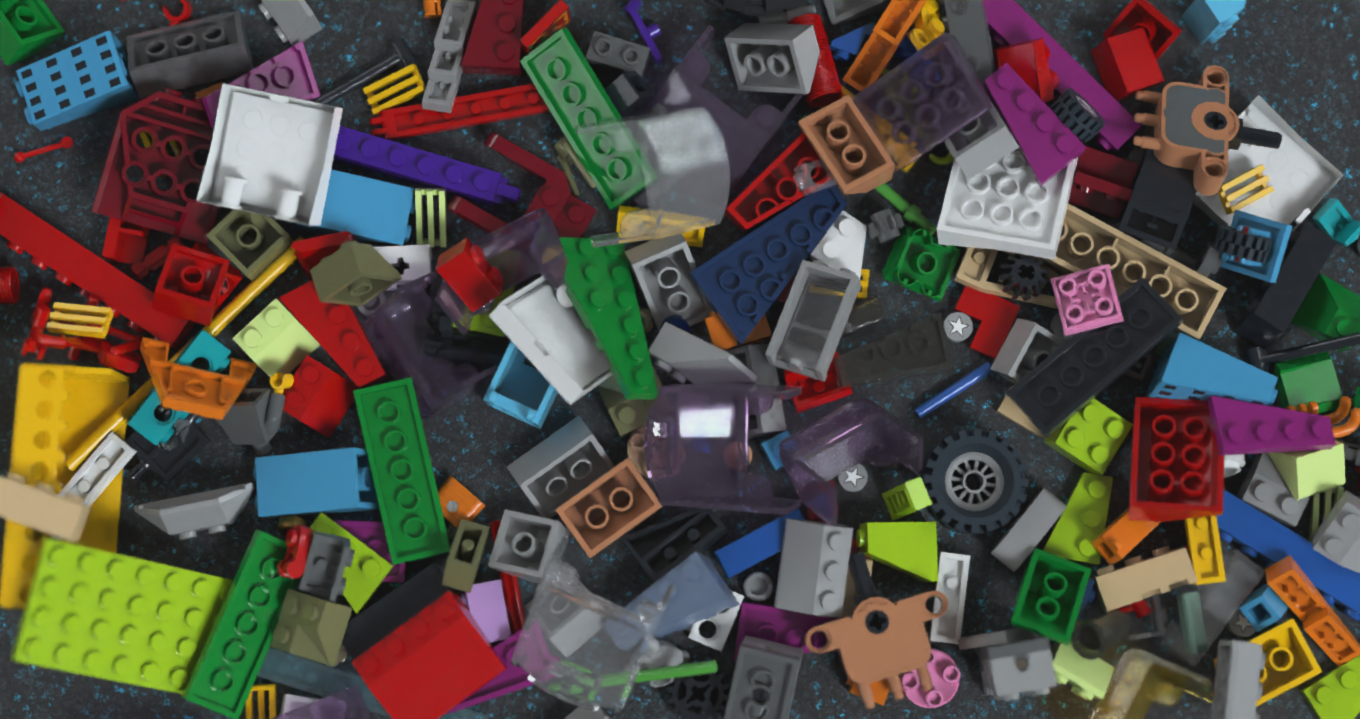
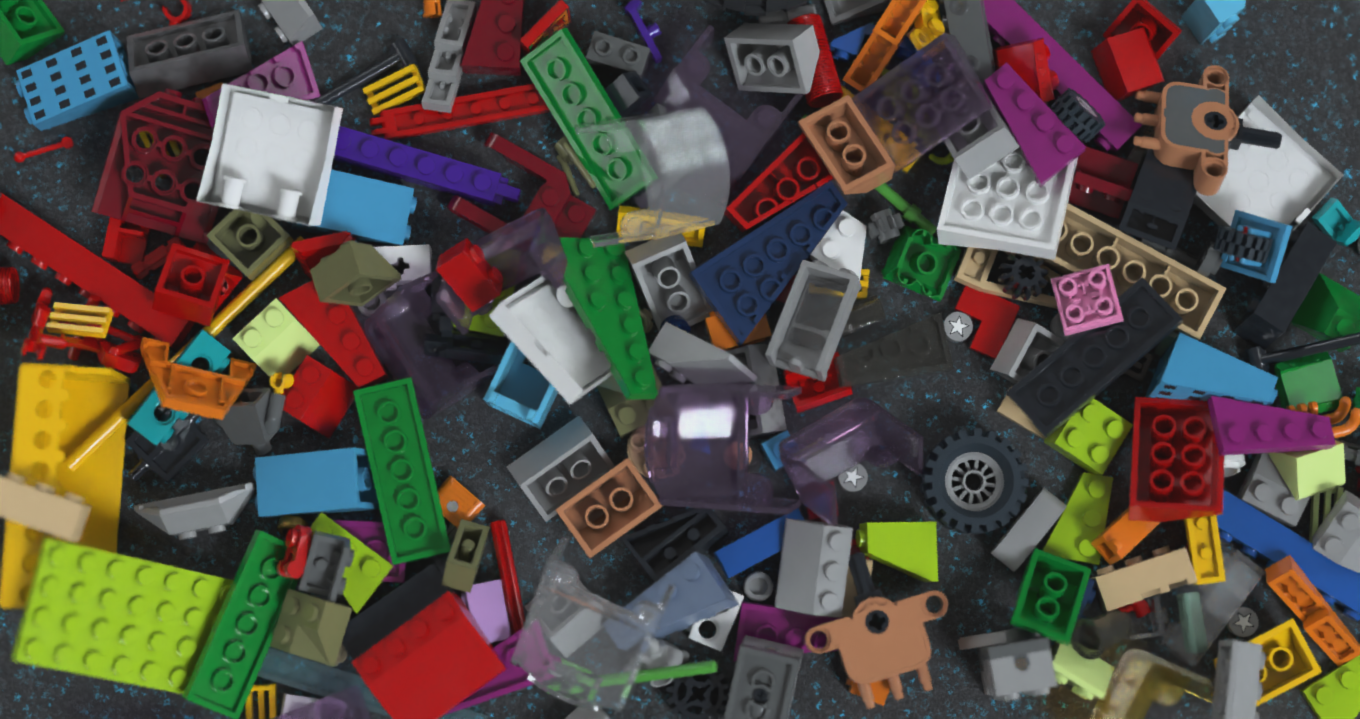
white plate [51,432,137,541] -> none
yellowish green tile [415,188,447,247] -> none
light grey slope [488,510,570,587] -> none
clear bracket [793,159,837,196] -> none
lime slope [882,476,932,521] -> none
bright pink dish [900,648,960,708] -> none
blue bar [914,362,993,419] -> none
white plate [929,552,970,644] -> none
yellow tile [1217,164,1274,214] -> none
dark azure brick [1239,584,1288,632] -> none

